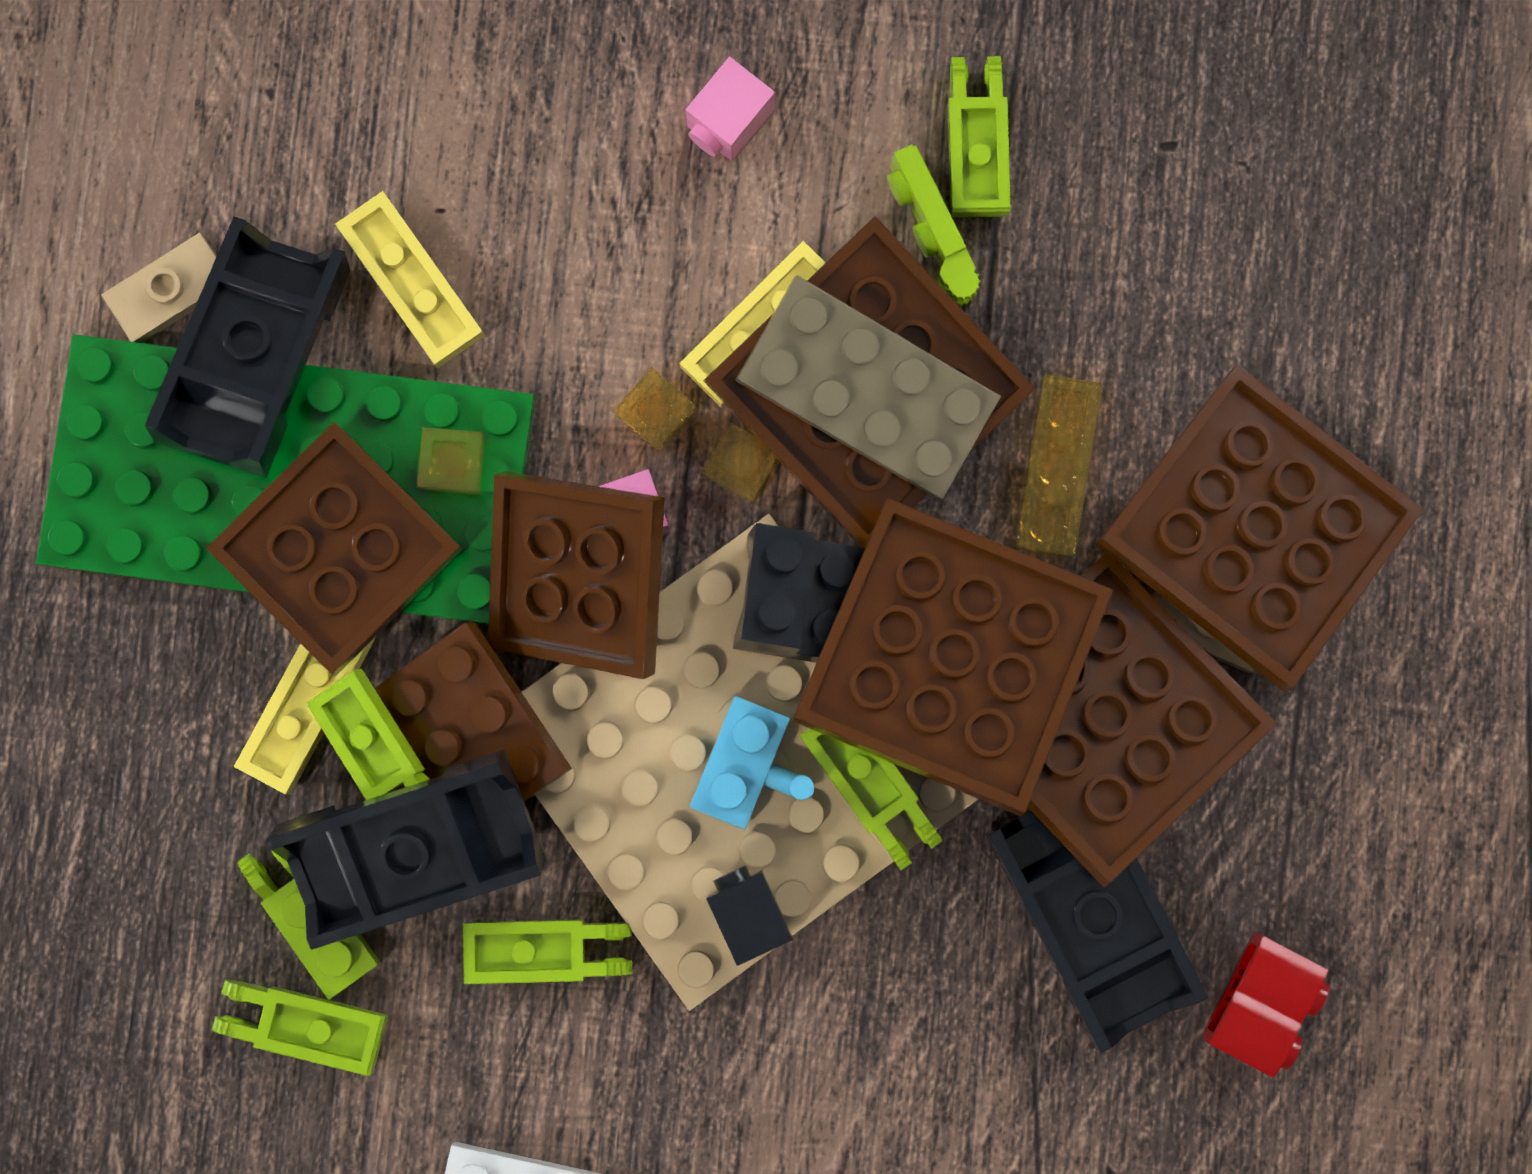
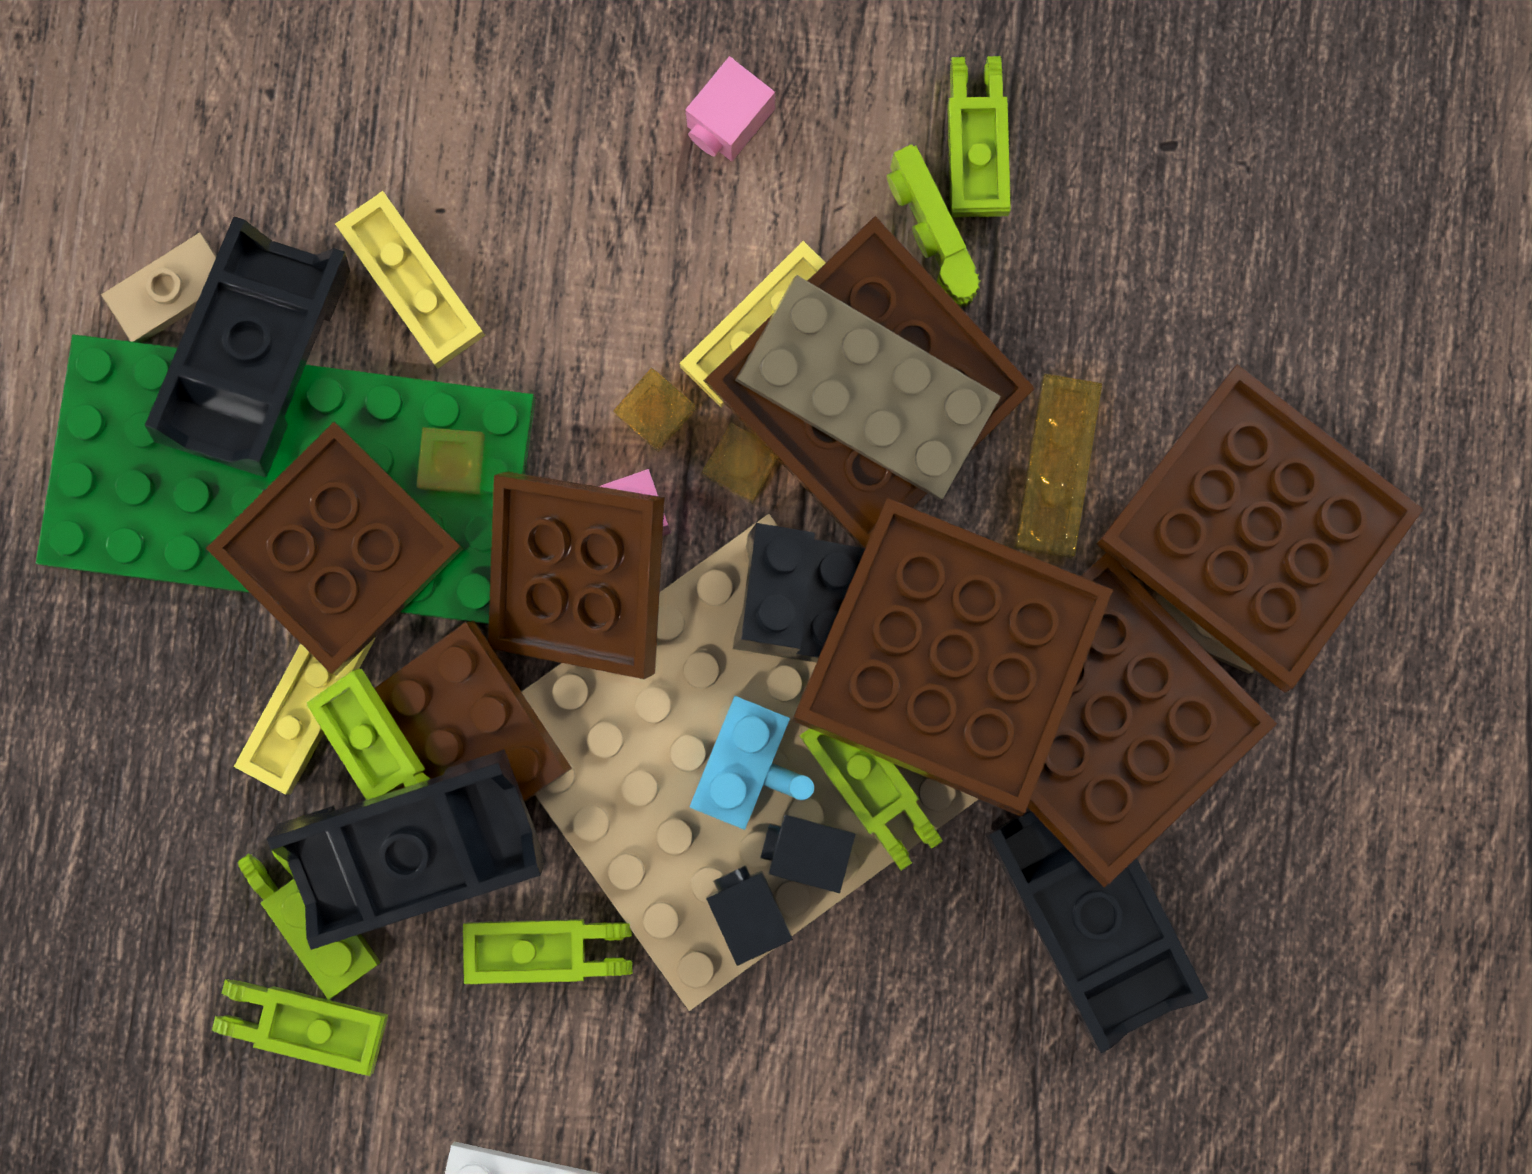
red brick [1201,932,1330,1078] -> none
none -> black brick [760,814,856,893]

